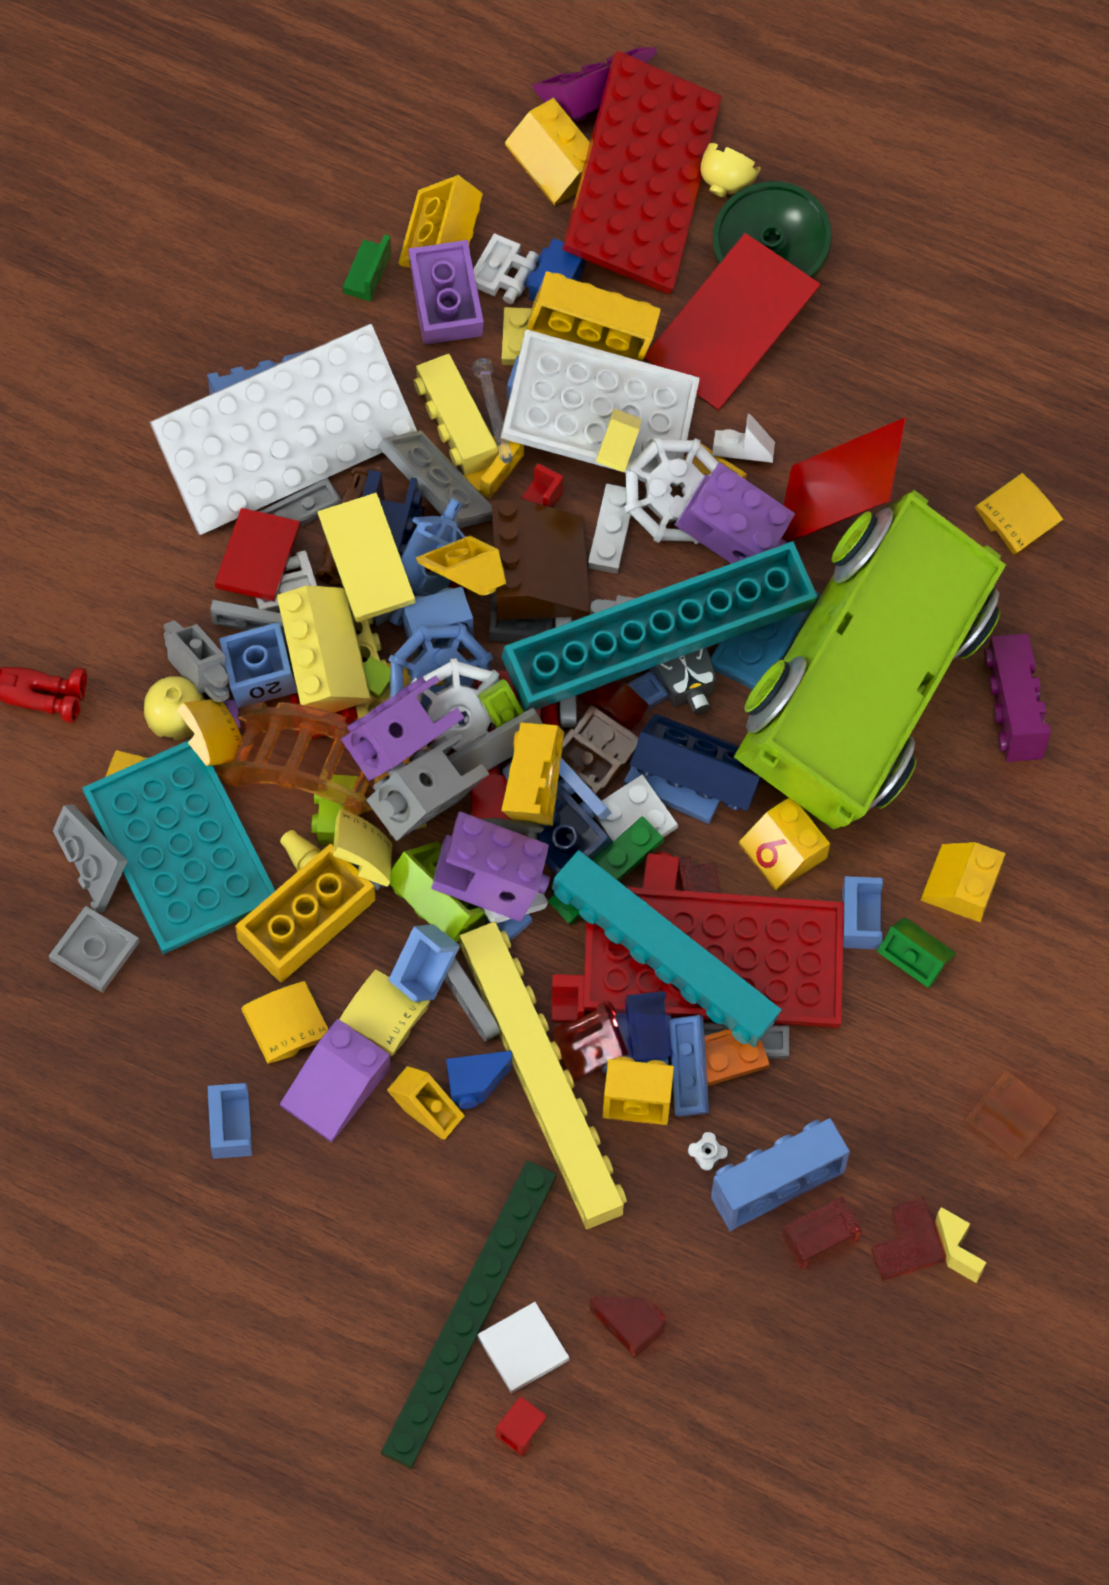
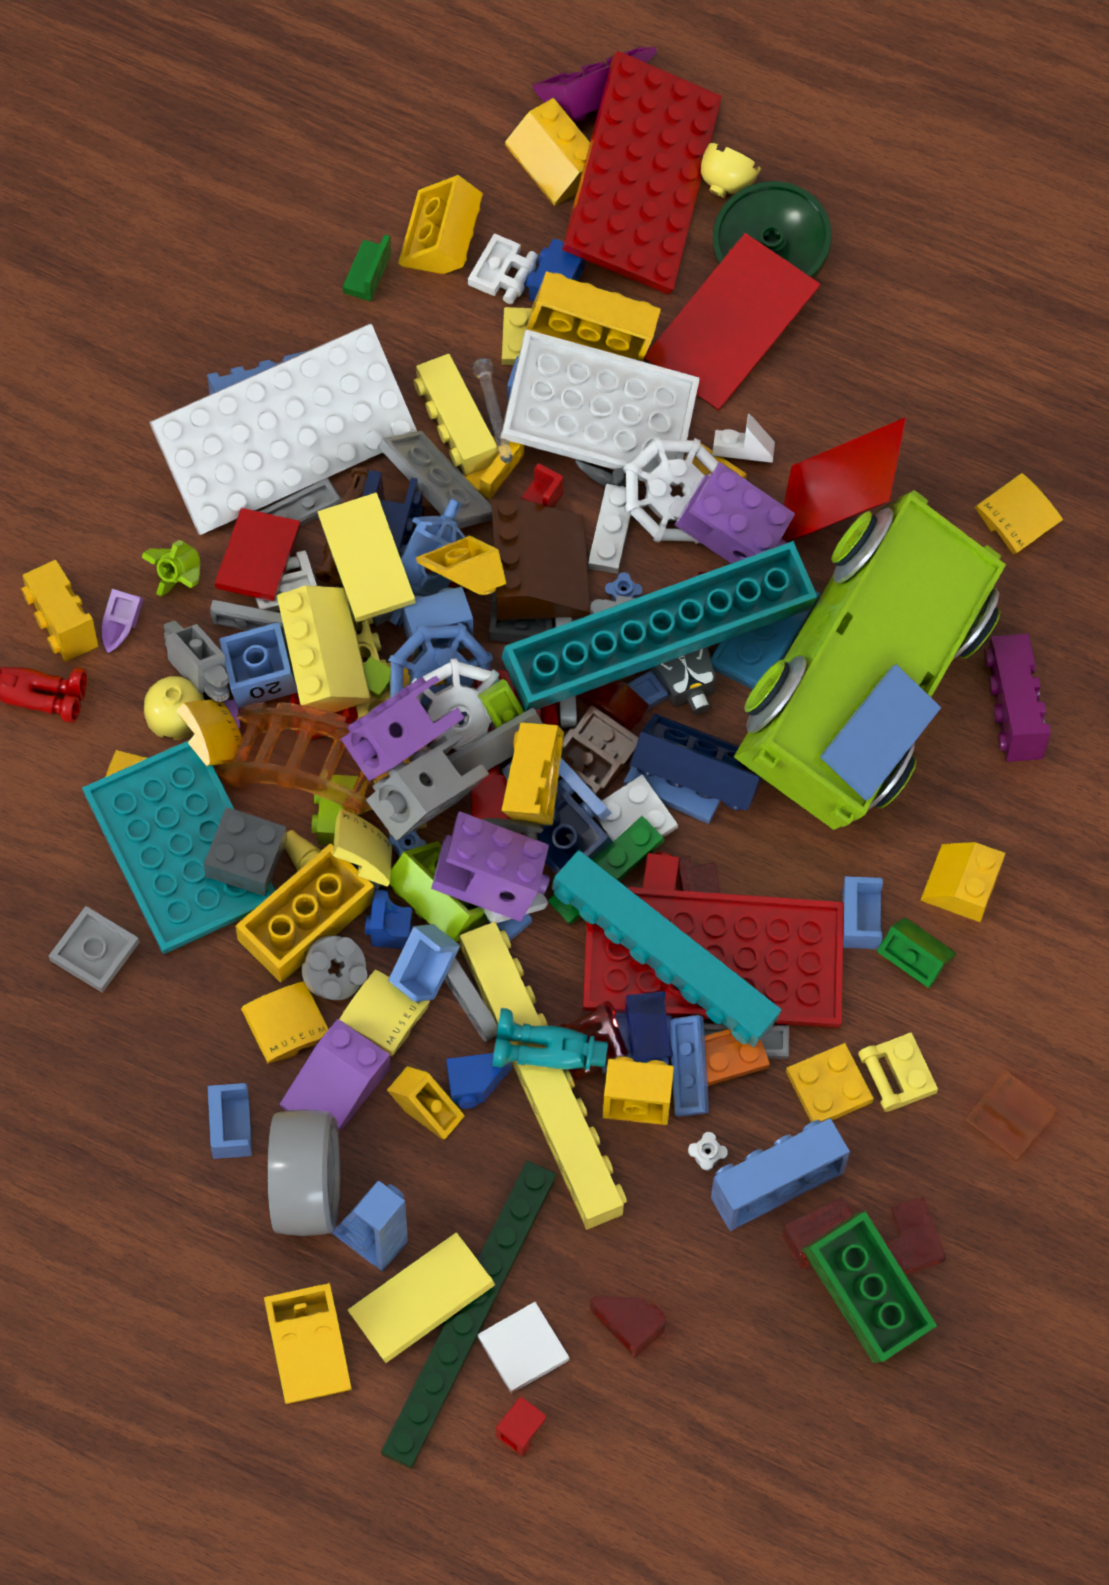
light grey wing [53,804,127,913] -> none
medium lavender slope [408,240,484,345] -> none
red panel [552,974,584,1023] -> none
light yellow slope [596,408,642,472] -> none
yellow slope [739,798,830,892] -> none
light yellow slope [935,1207,987,1283] -> none
none -> yellow wedge [21,560,99,662]
none -> medium lavender plate [102,589,144,653]
none -> lime brick [142,540,200,597]
none -> dark grey brick [204,807,287,897]
none -> yellow slope [264,1283,352,1404]
none -> light grey wheel [268,1109,341,1236]
none -> light grey plate [302,935,368,1000]
none -> medium blue wedge [332,1181,408,1272]
none -> light yellow tile [348,1232,495,1363]
none -> blue brick [365,890,412,949]
none -> medium blue plate [389,829,426,858]
none -> teal piece [492,1008,608,1070]
none -> dark grey bar [575,459,626,487]
none -> medium blue plate [605,572,642,601]
none -> yellow plate [786,1043,874,1122]
none -> green brick [801,1211,937,1363]
none -> medium blue tile [820,664,941,801]
none -> light yellow plate [858,1032,938,1112]

